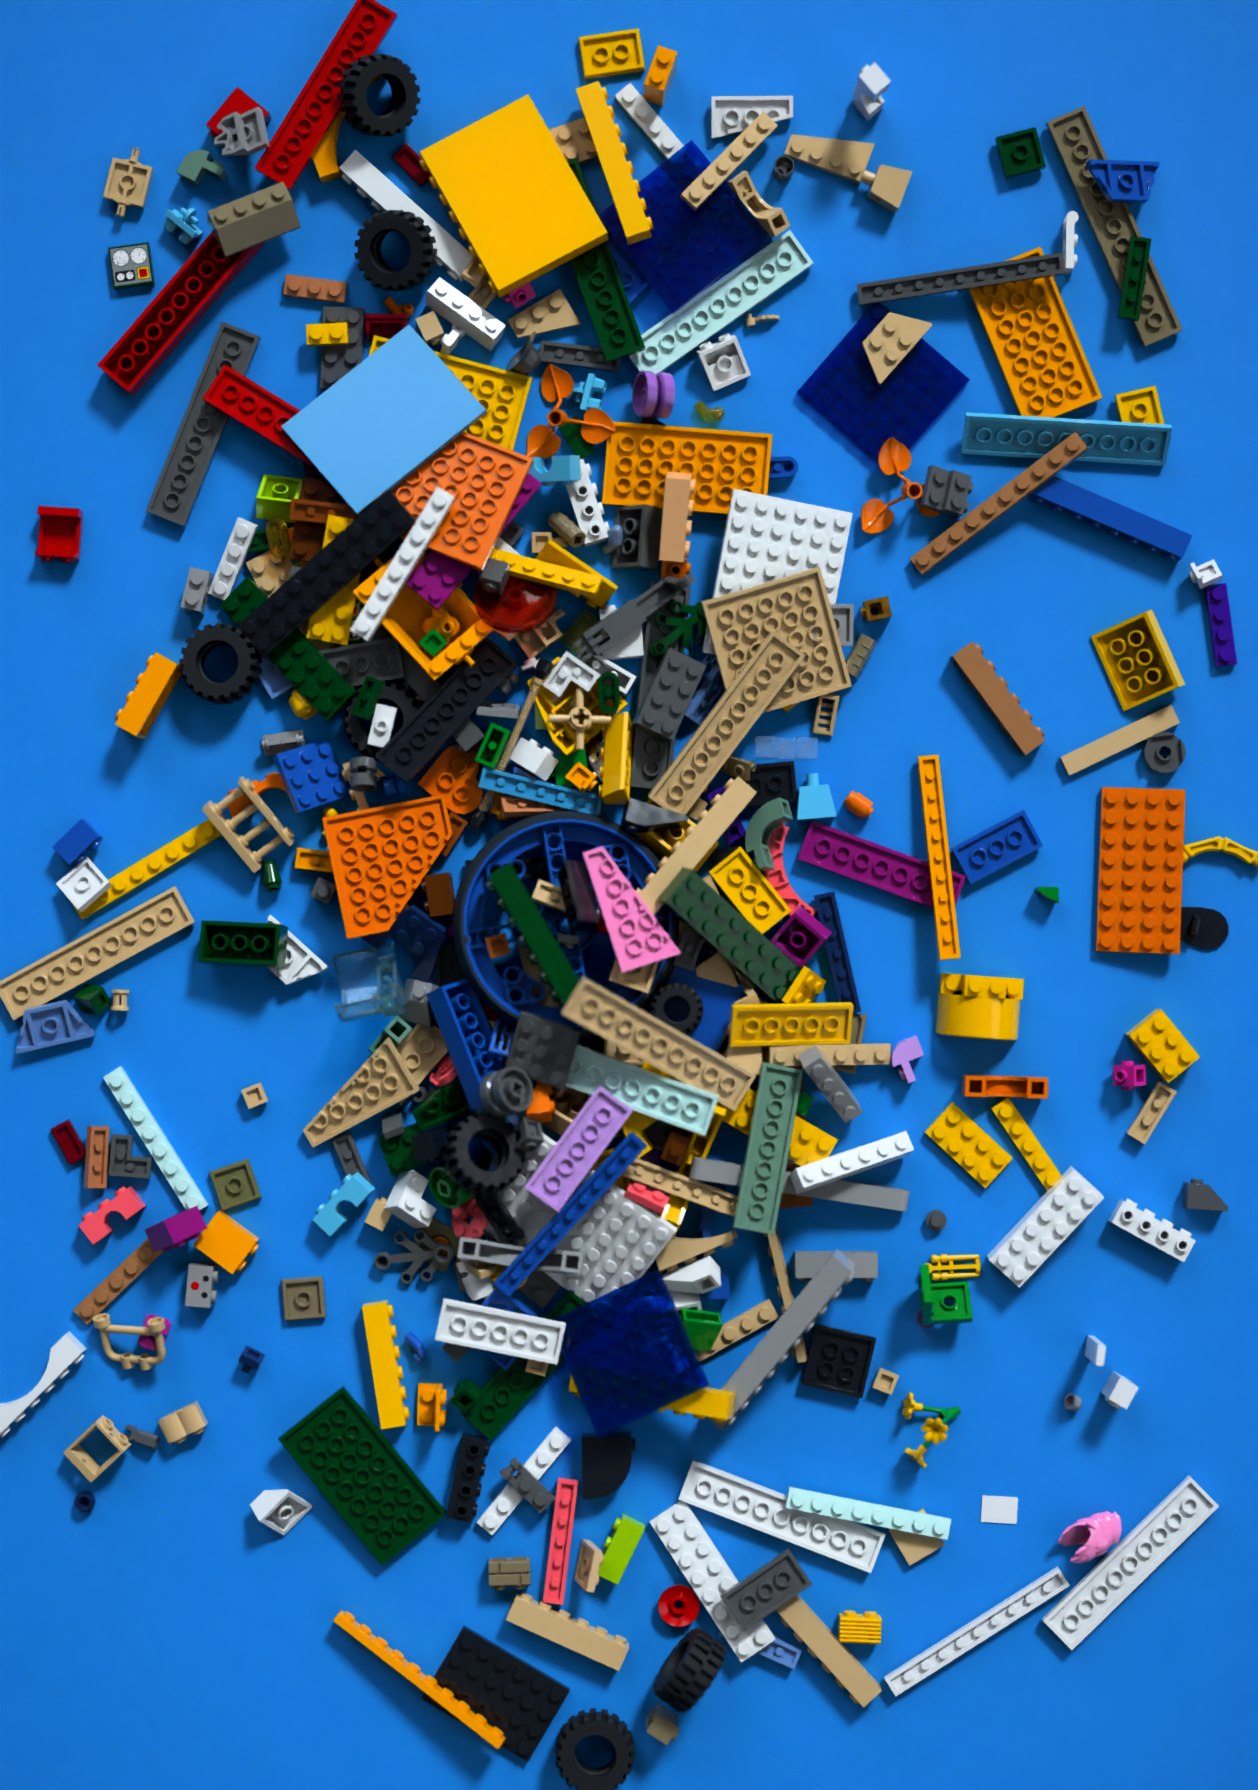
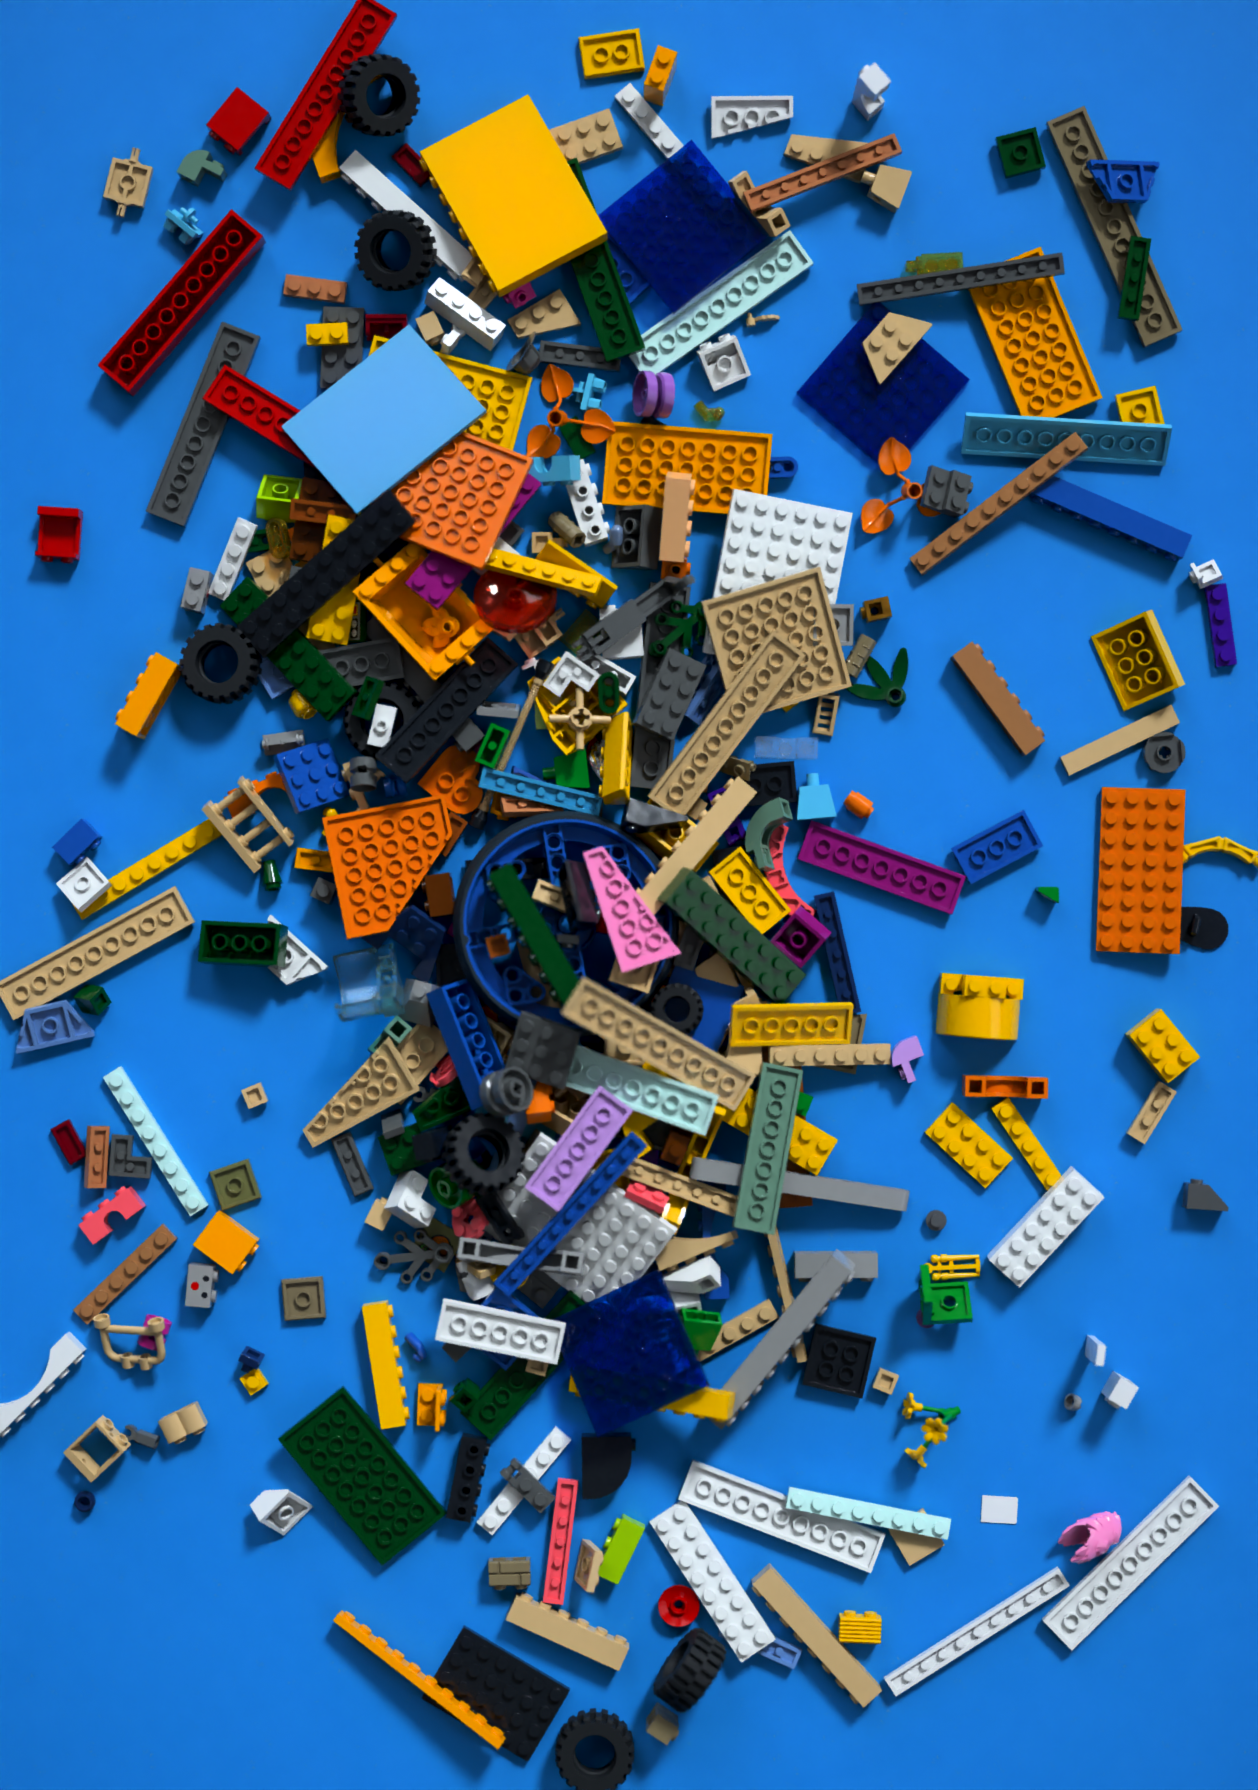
tile [108,242,155,290] -> none
tan bush [110,989,130,1011] -> none
magenta brick [144,1206,207,1252] -> none
dark tan slope [207,182,300,258] -> none
light grey plate [214,107,270,156] -> none
medium azure arch [313,1172,375,1237] -> none
white plate [350,487,456,642] -> none
orange arm [384,297,414,317] -> none
green plate [419,628,448,657] -> none
dark grey brick [479,558,510,595] -> none
blue tile [488,1016,516,1059] -> none
dark grey wheel [498,672,521,695] -> none
white brick [509,737,559,781] -> none
dark grey bracket [516,1116,544,1152] -> none
light orange bracket [565,761,598,794] -> none
yellow brick [576,81,654,245] -> none
tan plate [680,112,778,211] -> none
dark grey plate [720,1548,812,1632] -> none
dark grey wheel [773,155,794,181] -> none
yellow plate [782,966,826,1004] -> none
white brick [790,1131,914,1194] -> none
light grey brick [798,1044,863,1123] -> none
light orange plate [917,755,961,961] -> none
white plate [1063,211,1079,273] -> none
white brick [1108,1198,1196,1262] -> none
dark pink brick [1112,1061,1146,1090] -> none
none -> yellow plate [239,1367,269,1396]
none -> nougat plate [743,133,902,213]
none -> dark green plant [846,648,908,707]
none -> clear yellow hinge [905,252,963,275]

